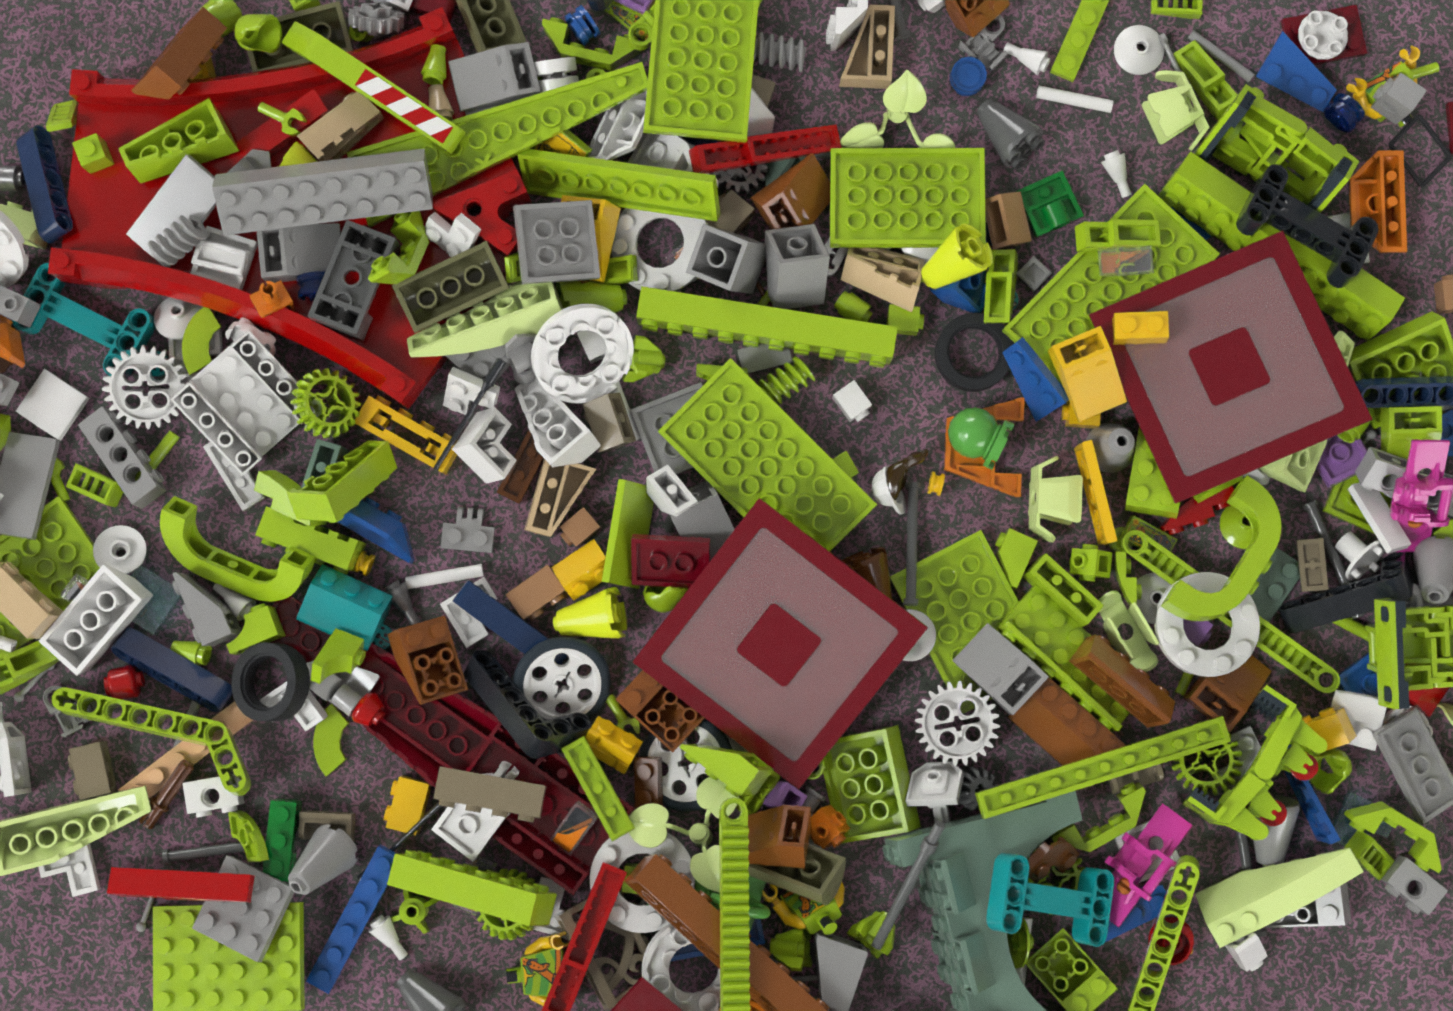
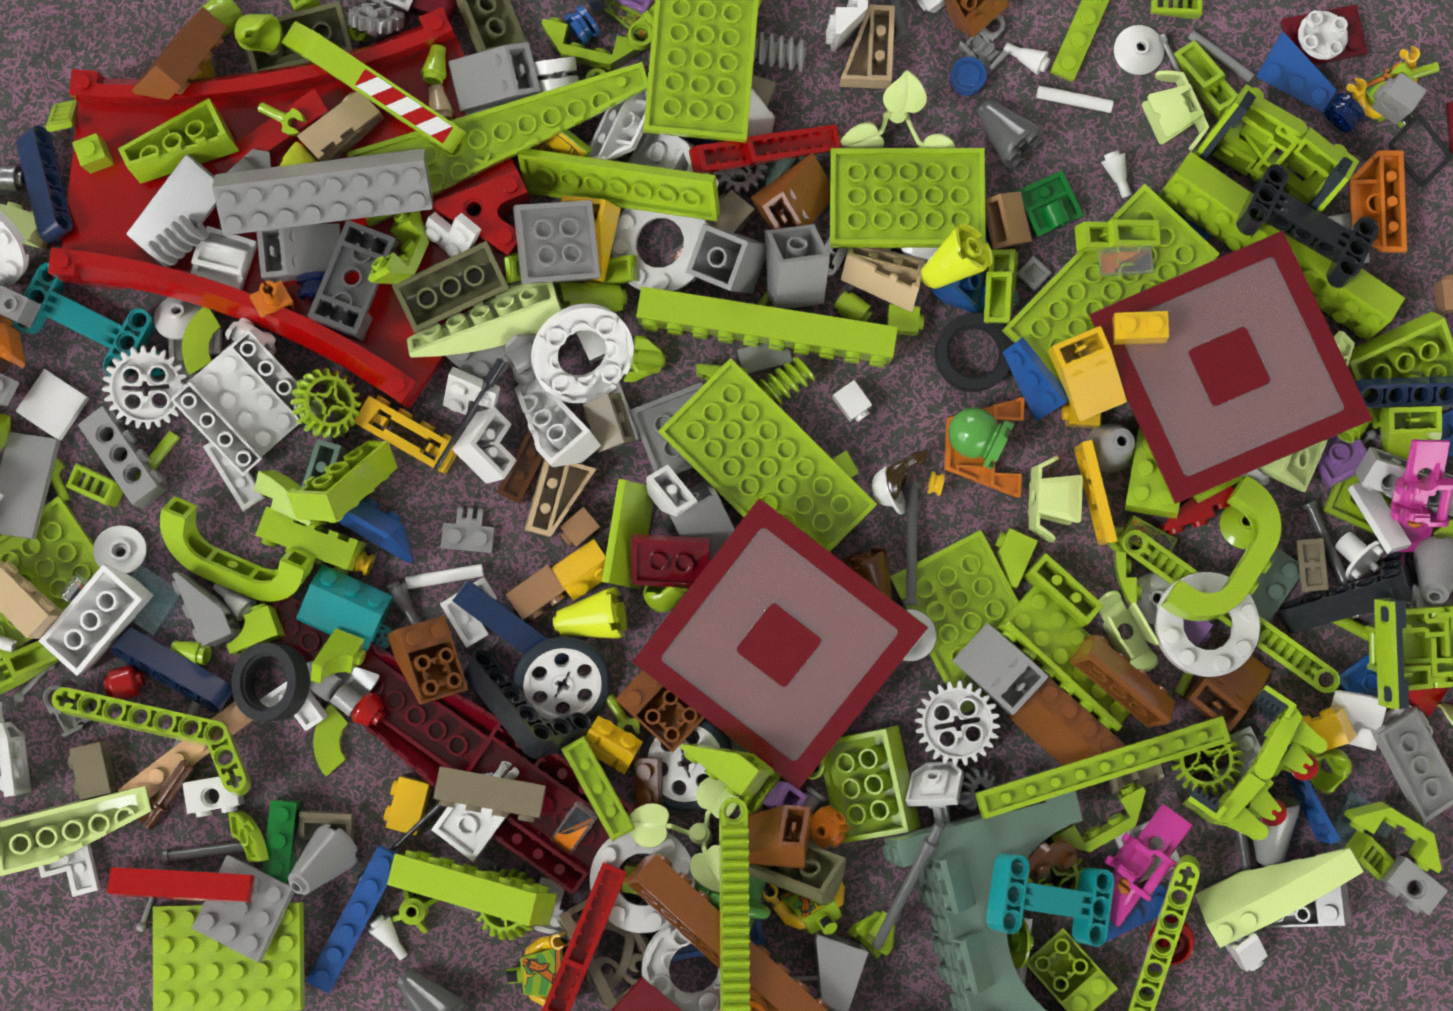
lime brick [770,928,812,972] -> none
lime brick [1069,544,1112,582] -> none

